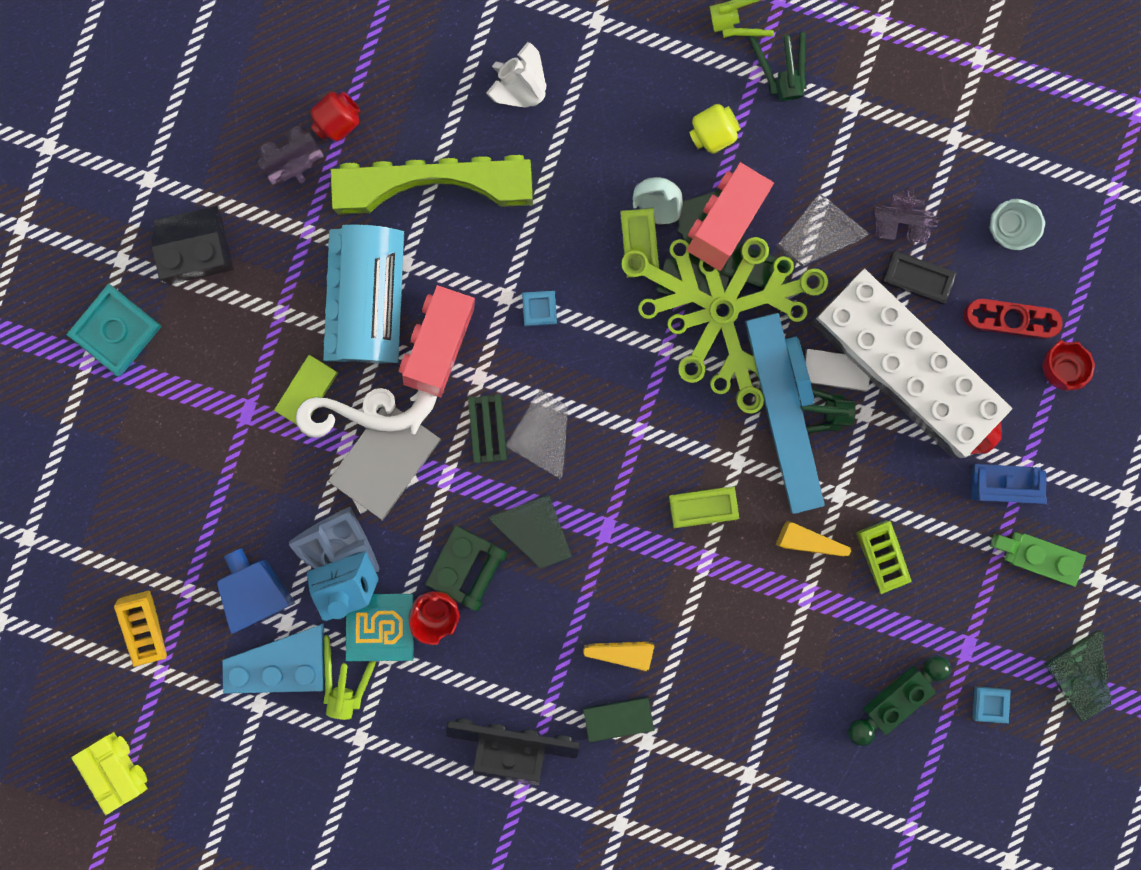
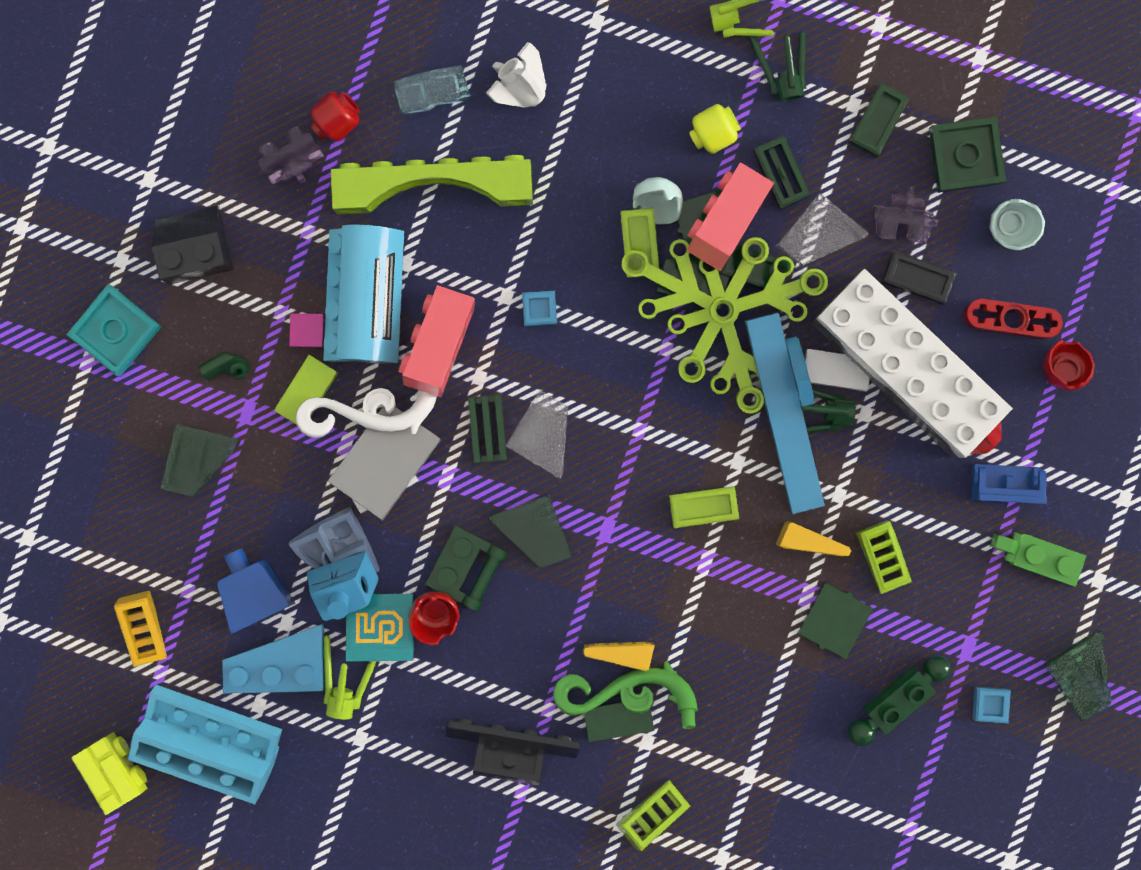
none -> medium azure brick [128,685,282,805]
none -> clear green wing [160,424,241,496]
none -> dark green arm [199,352,249,380]
none -> dark pink tile [289,313,325,348]
none -> clear light blue slope [393,65,470,114]
none -> bright green plant [553,661,698,729]
none -> lime slope [616,780,690,851]
none -> dark green tile [753,135,811,210]
none -> dark green piece [797,582,874,659]
none -> dark green tile [848,83,910,158]
none -> dark green plate [929,117,1006,193]

